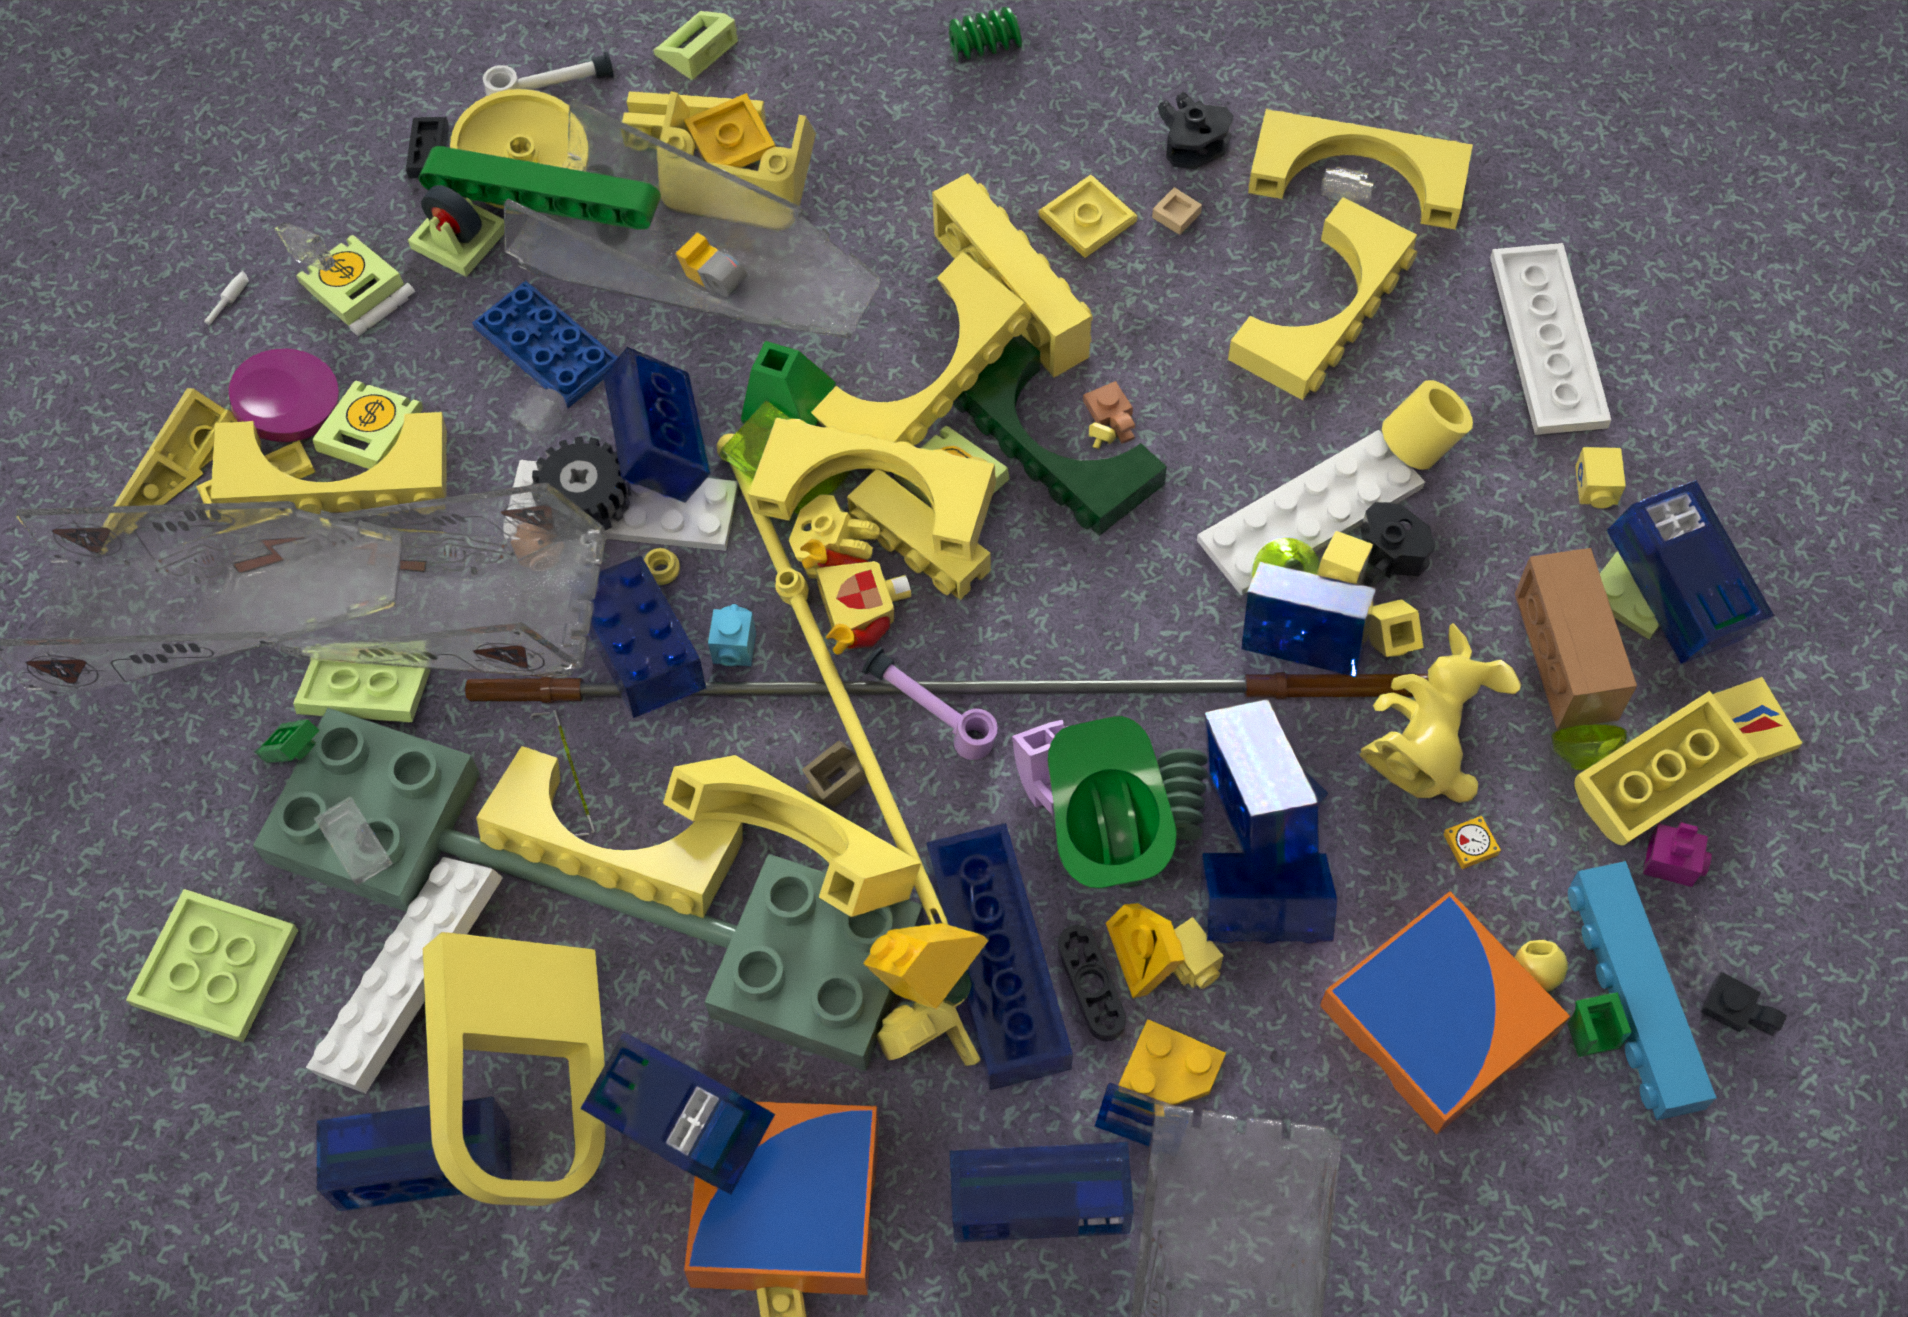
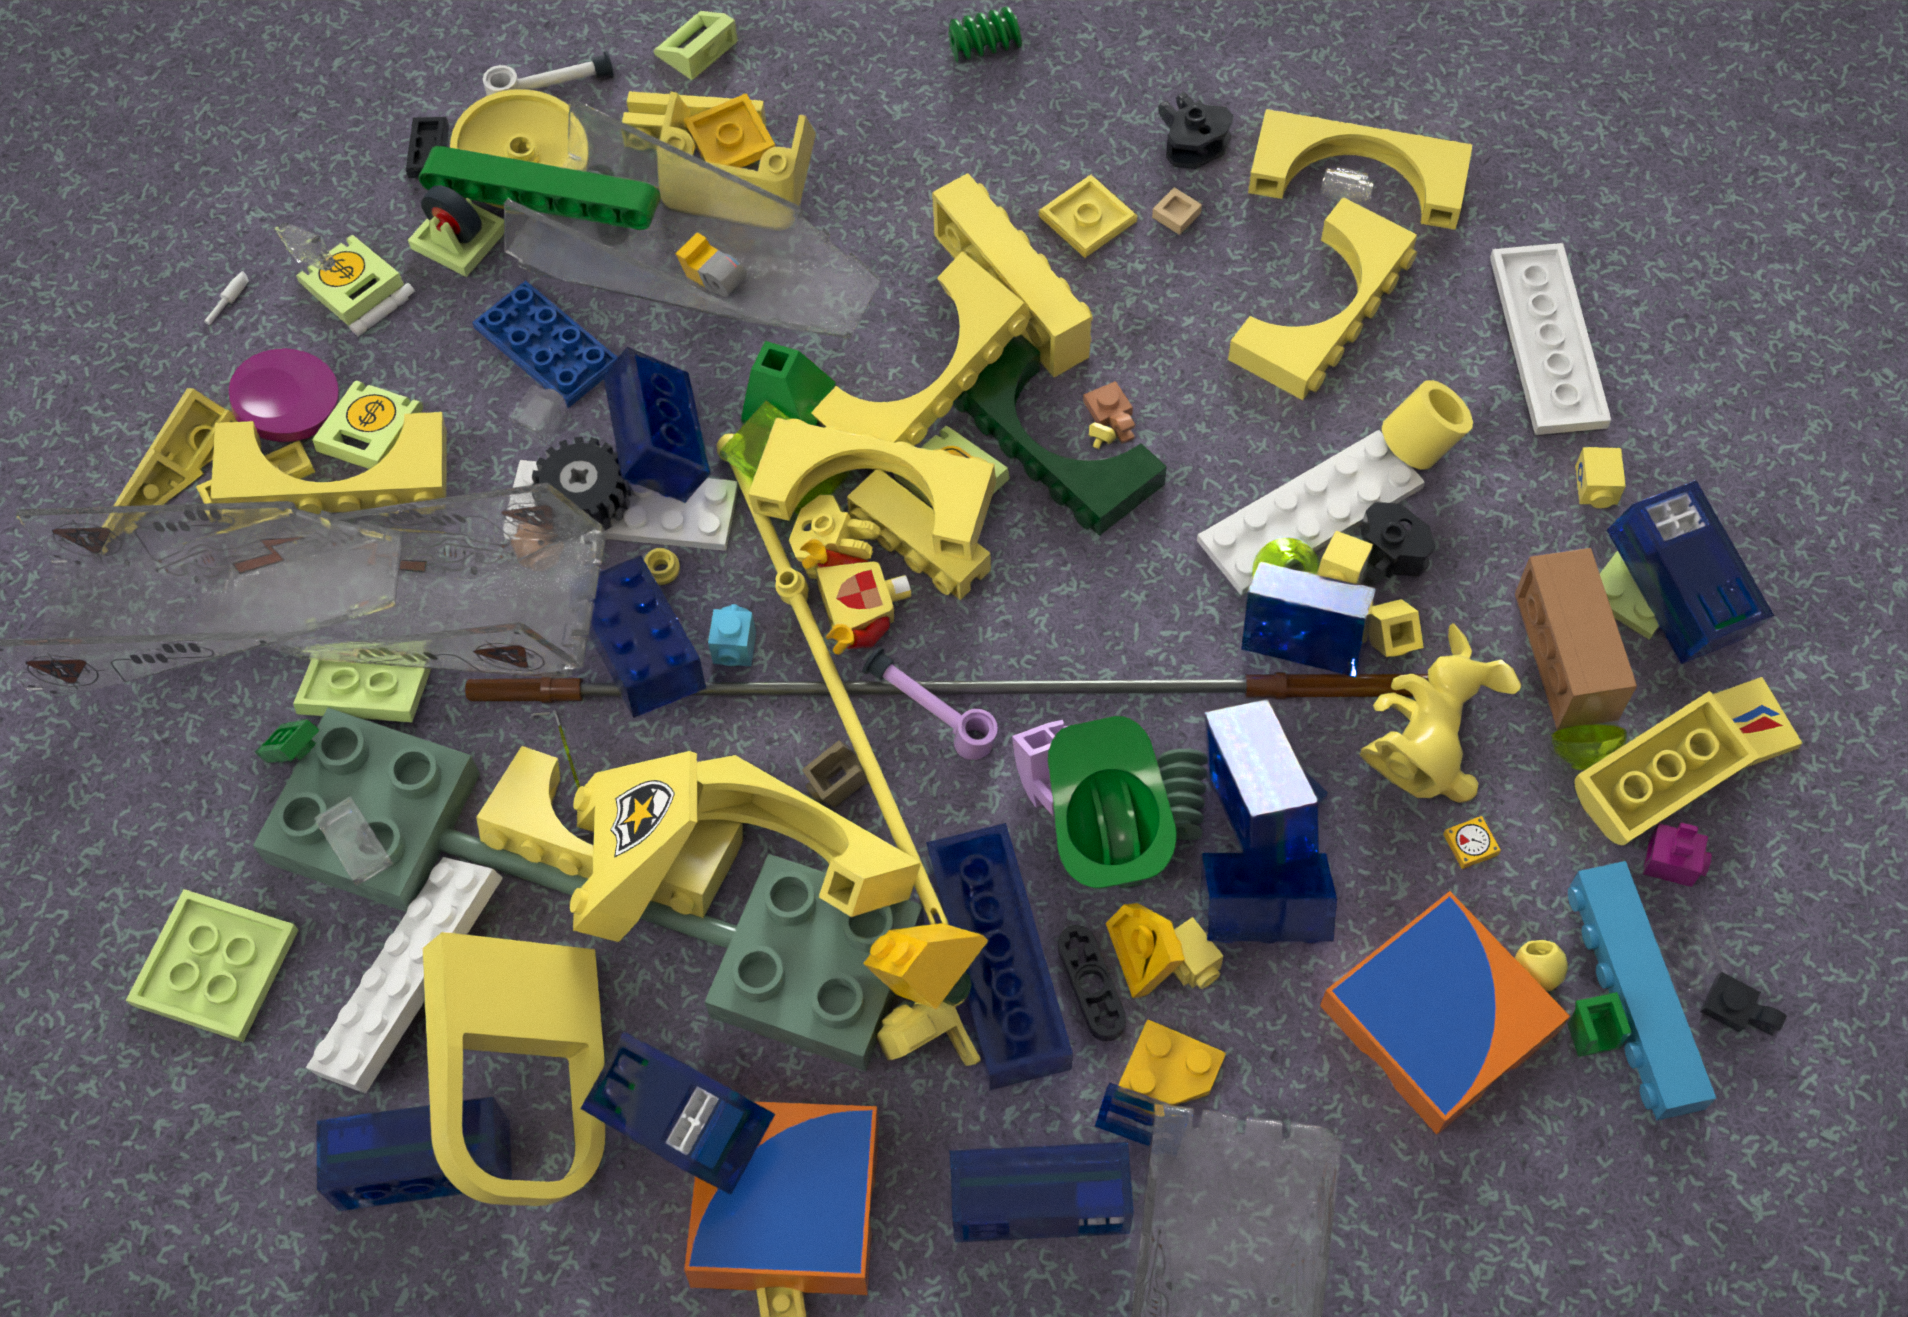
none -> light yellow wedge [570,751,697,942]

